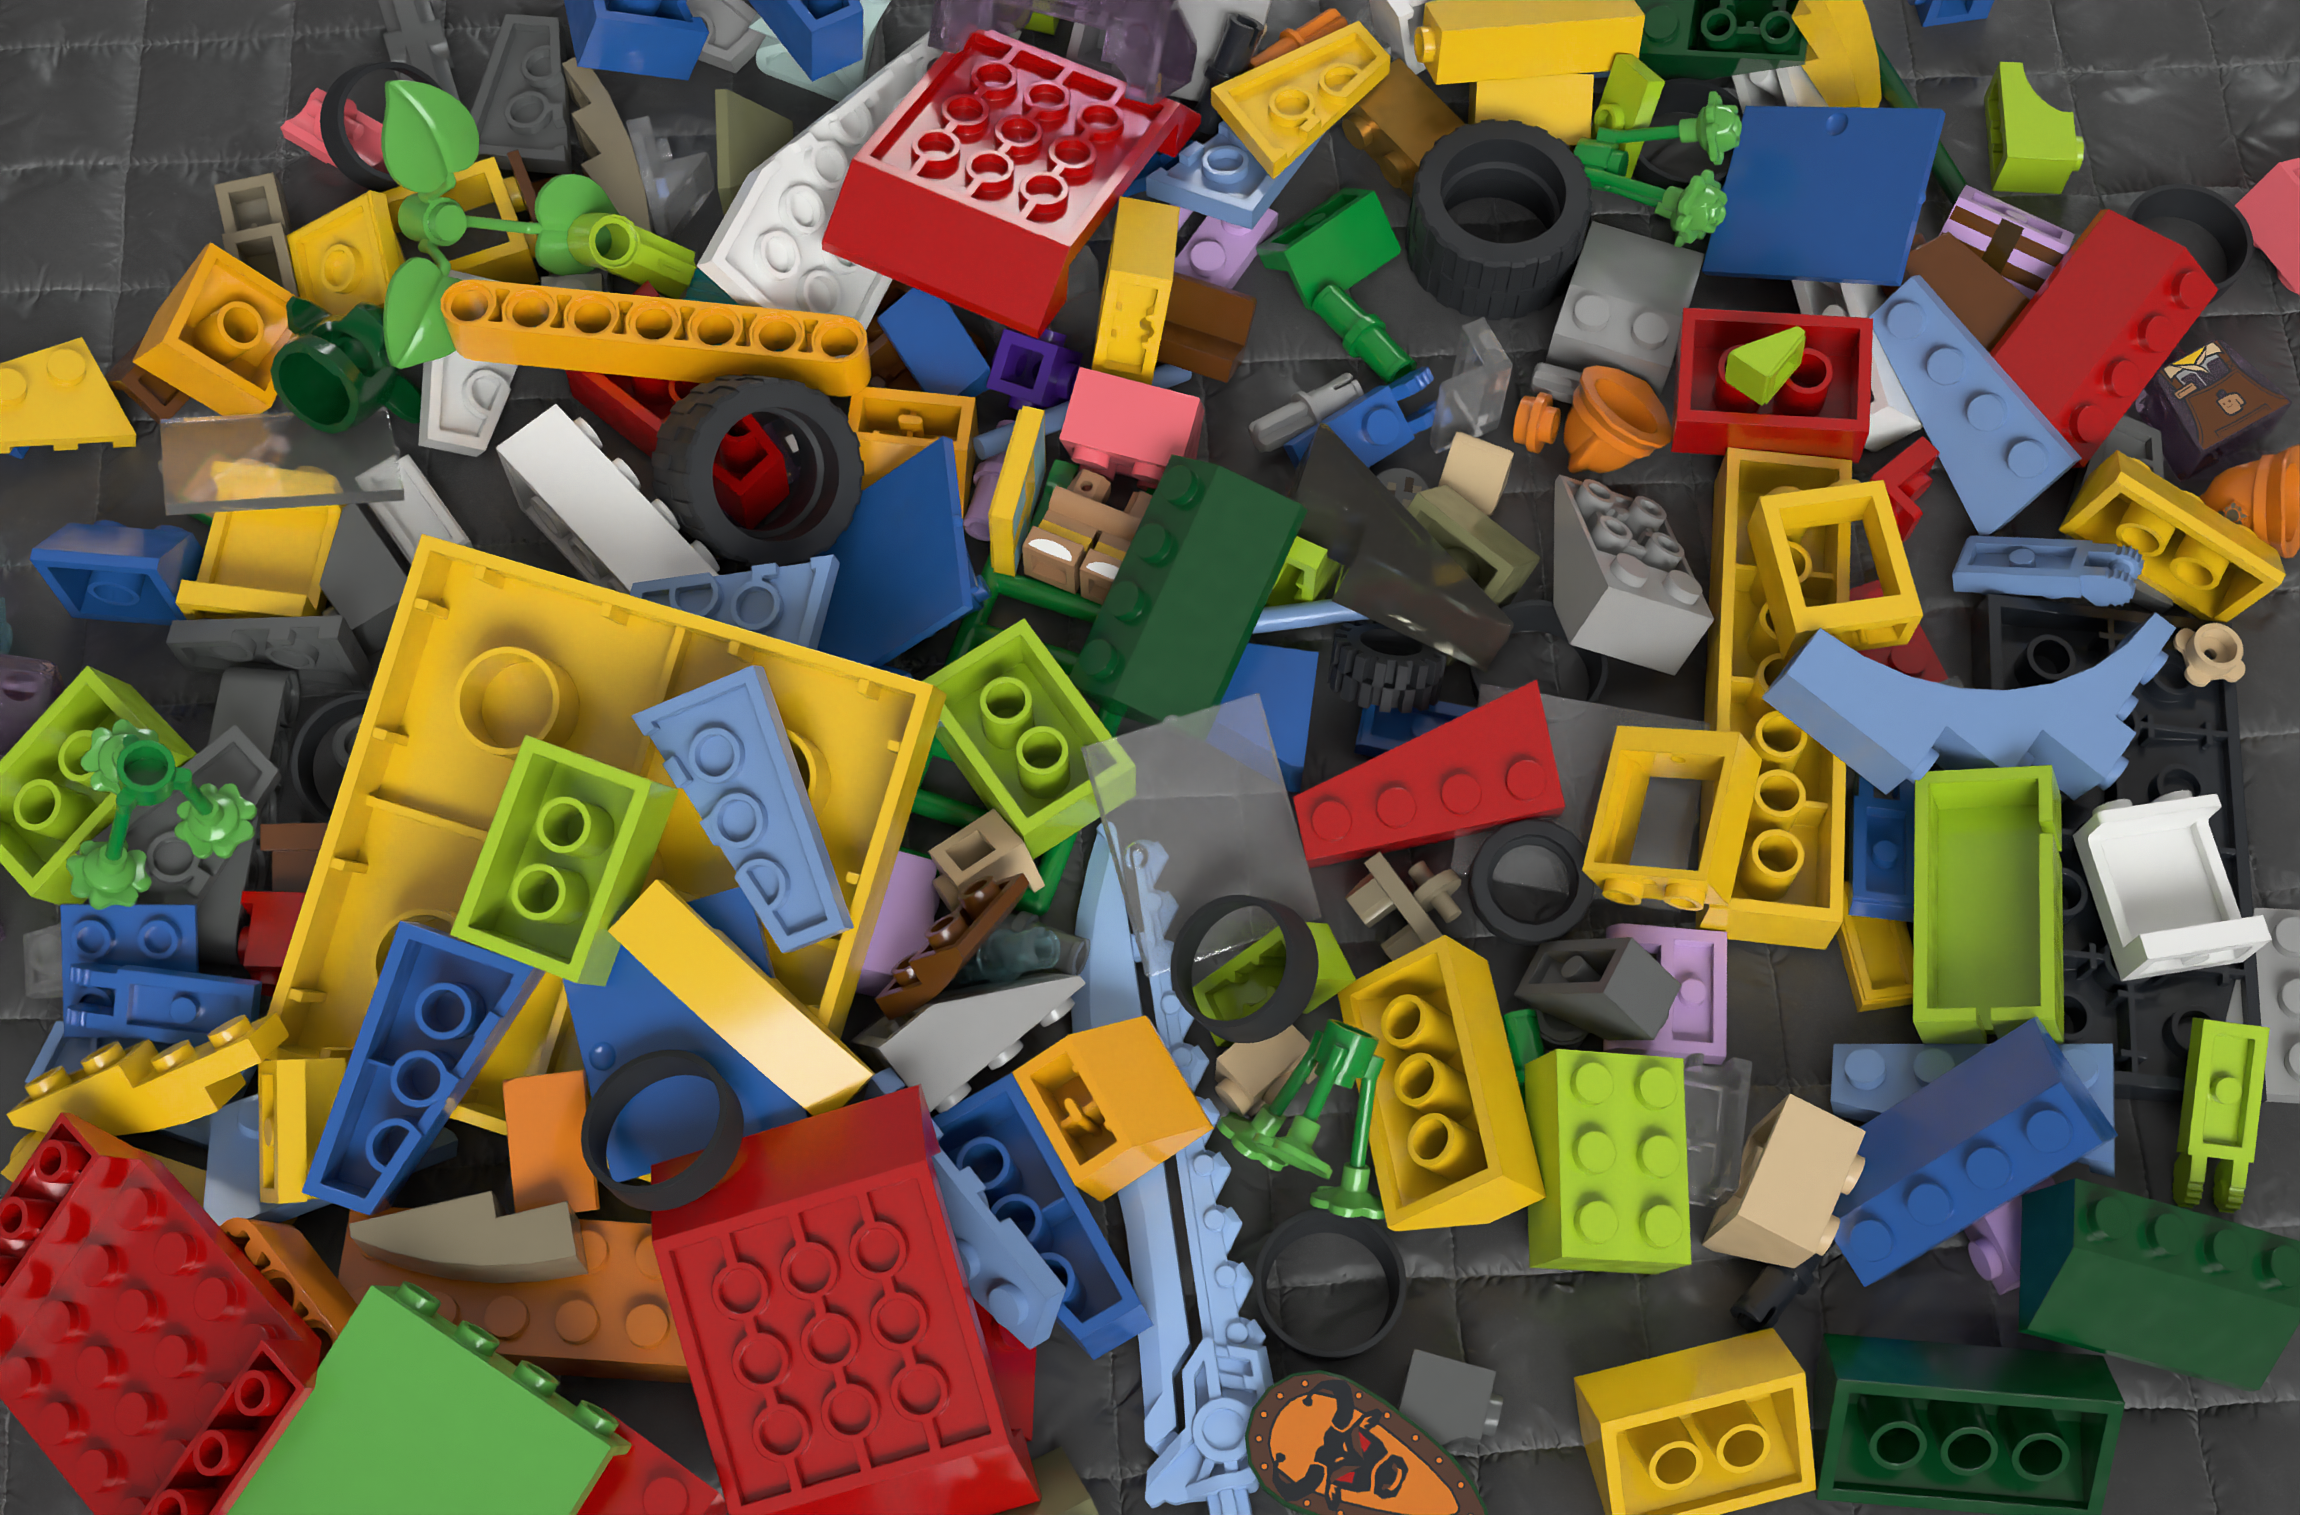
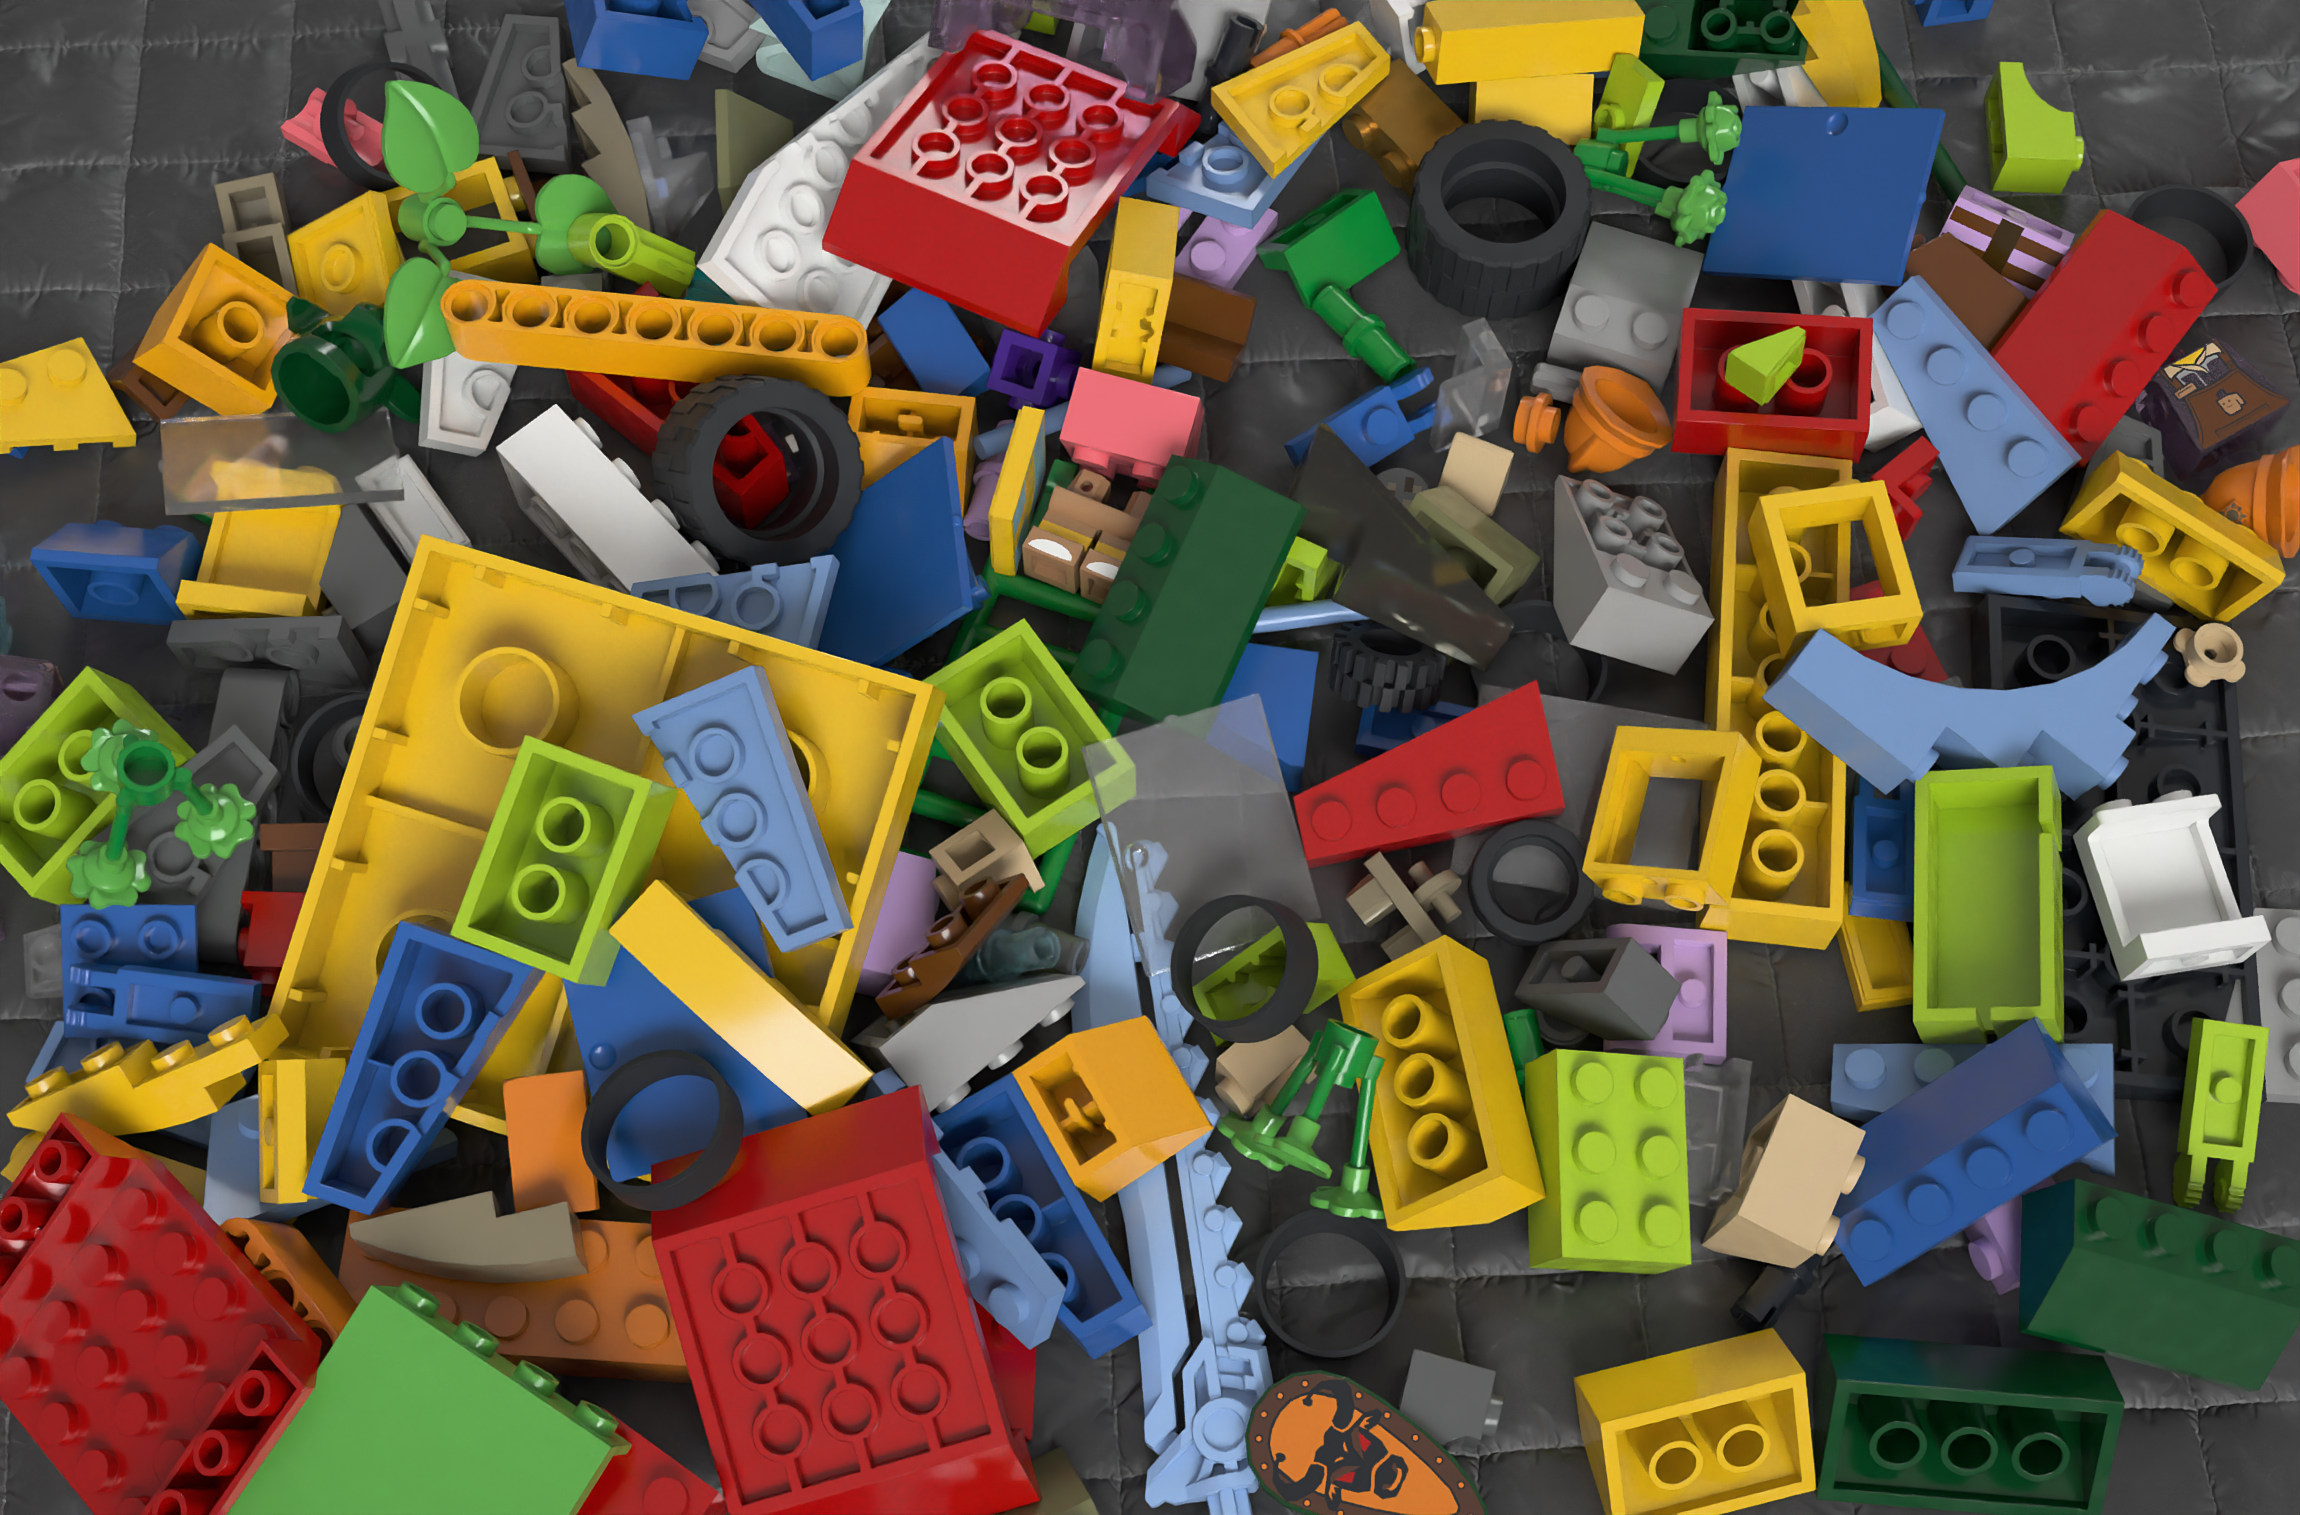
light grey axle [1248,372,1364,452] -> none

